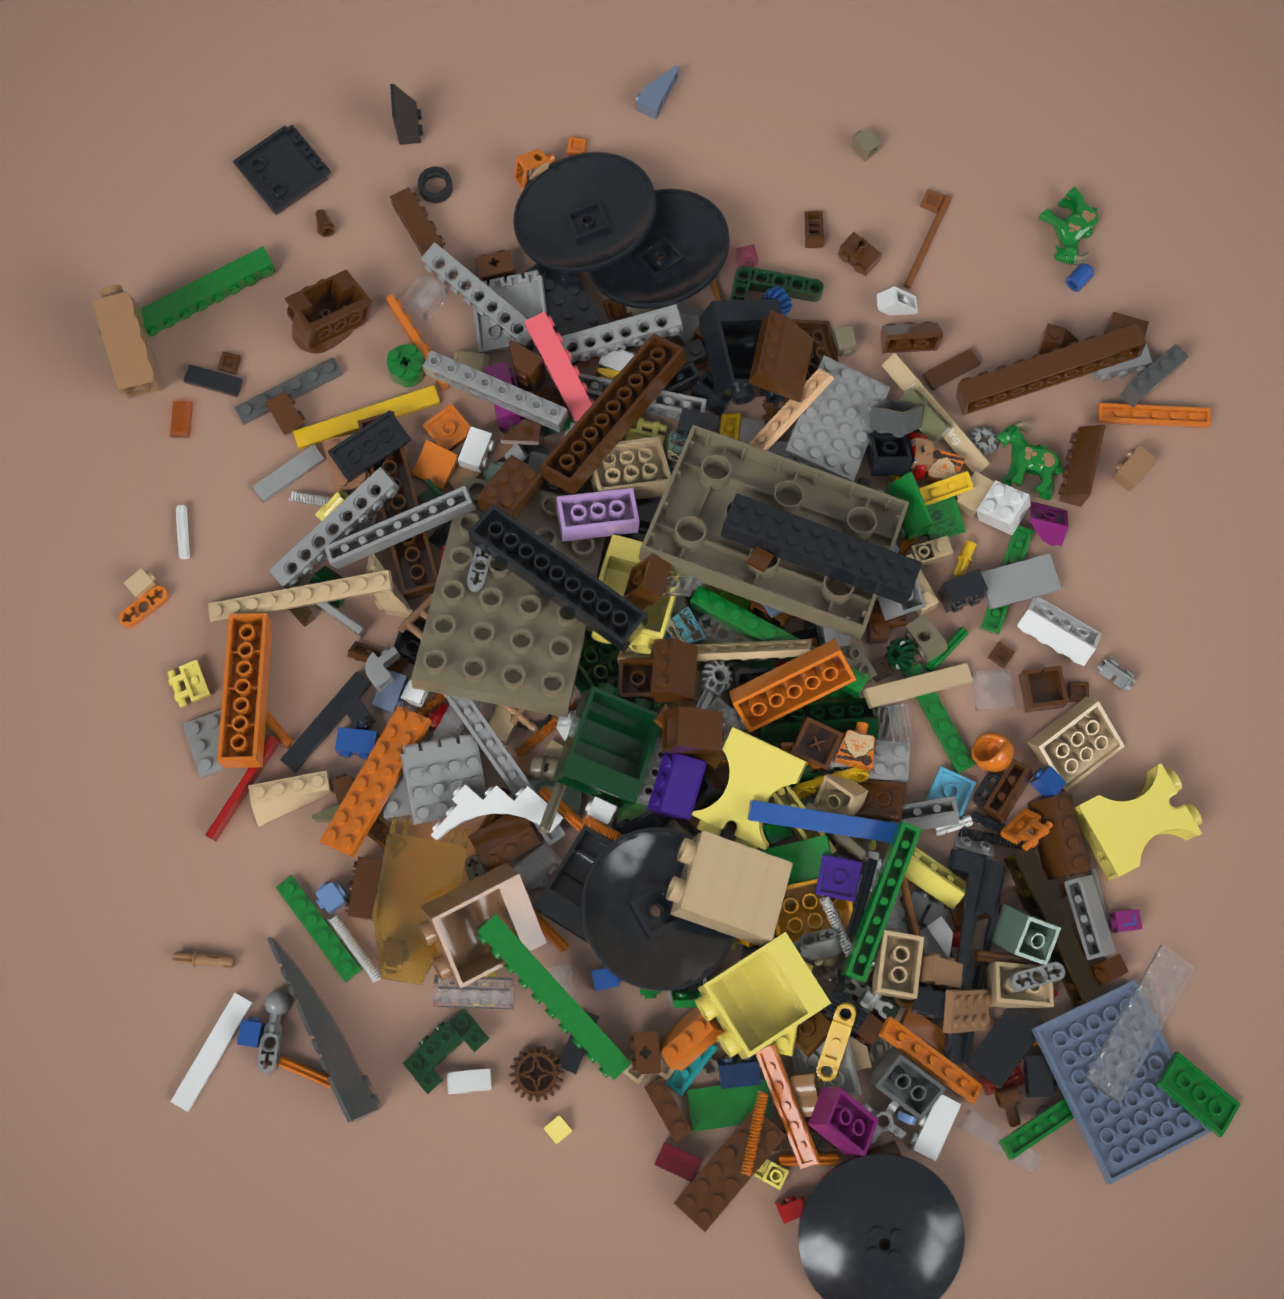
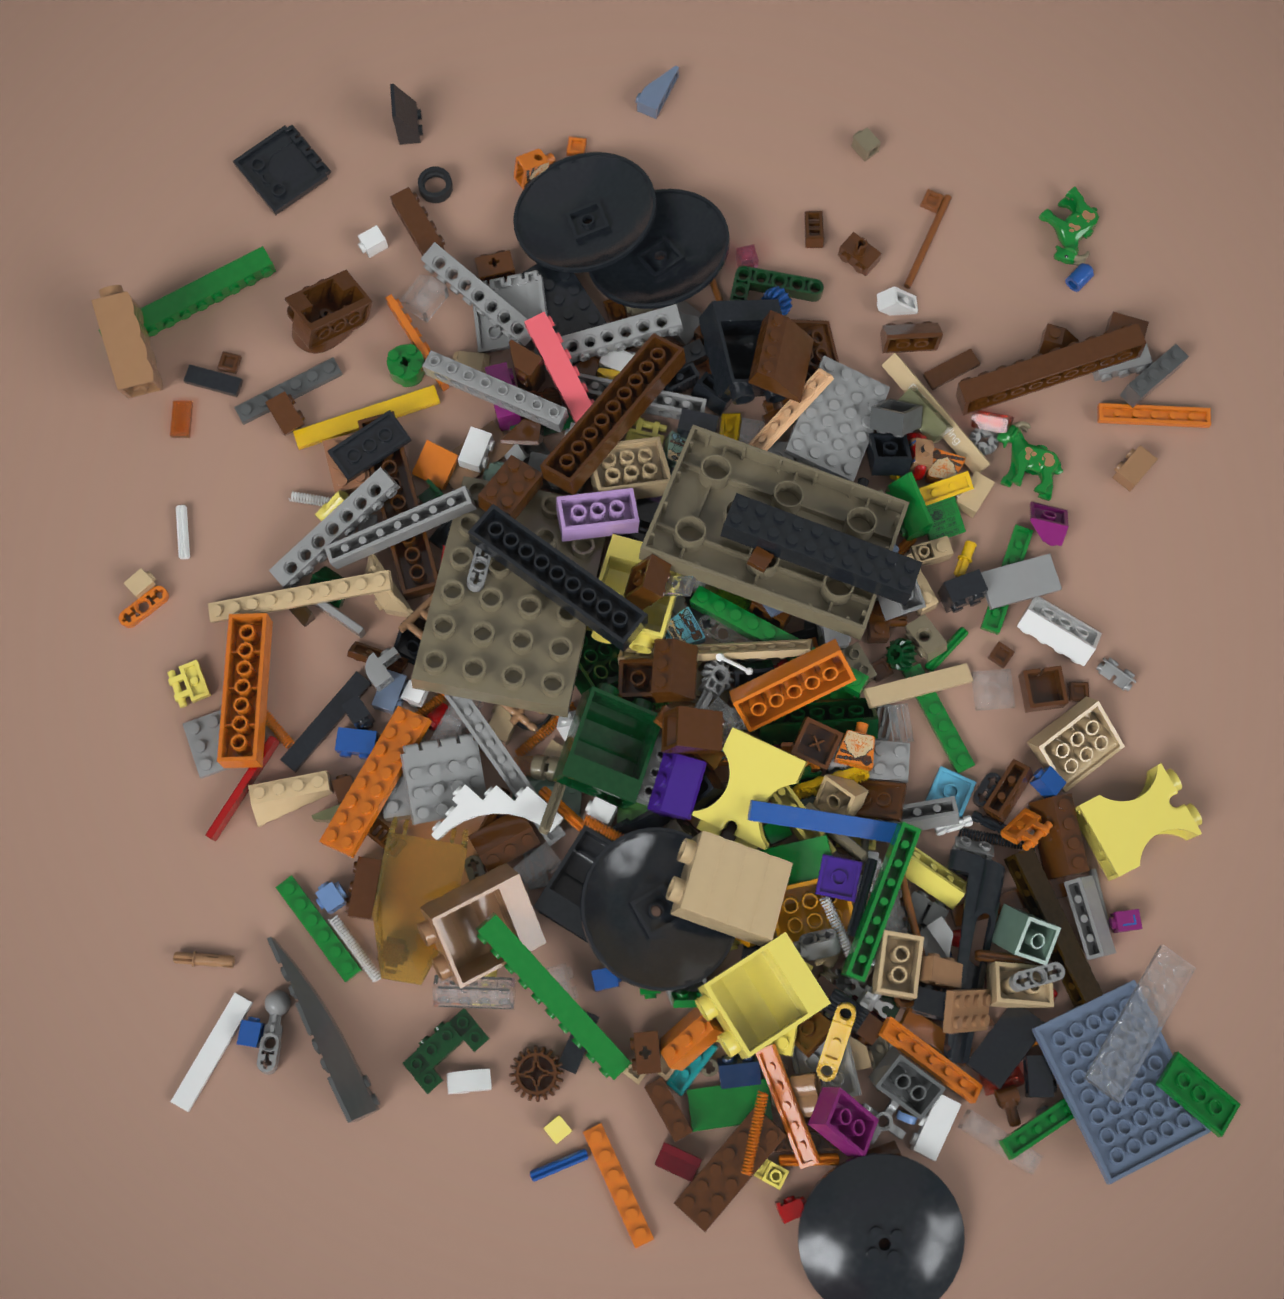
light grey tile [252,444,325,502] -> none
orange axle [278,1056,331,1088] -> none
reddish brown cone [315,209,335,237] -> none
orange plate [422,403,471,451] -> none
orange axle [533,908,569,953] -> none
dark tan brick [833,326,857,357] -> none
orange piece [971,732,1014,772] -> none
white brick [977,480,1031,535] -> none
reddish brown slope [1058,425,1106,507] -> none
reddish brown brick [1091,953,1129,985] -> none
none -> white brick [358,225,388,258]
none -> blue axle [530,1149,589,1182]
none -> orange plate [583,1123,654,1248]
none -> white hinge [716,653,753,675]
none -> clear red slope [971,410,1014,433]

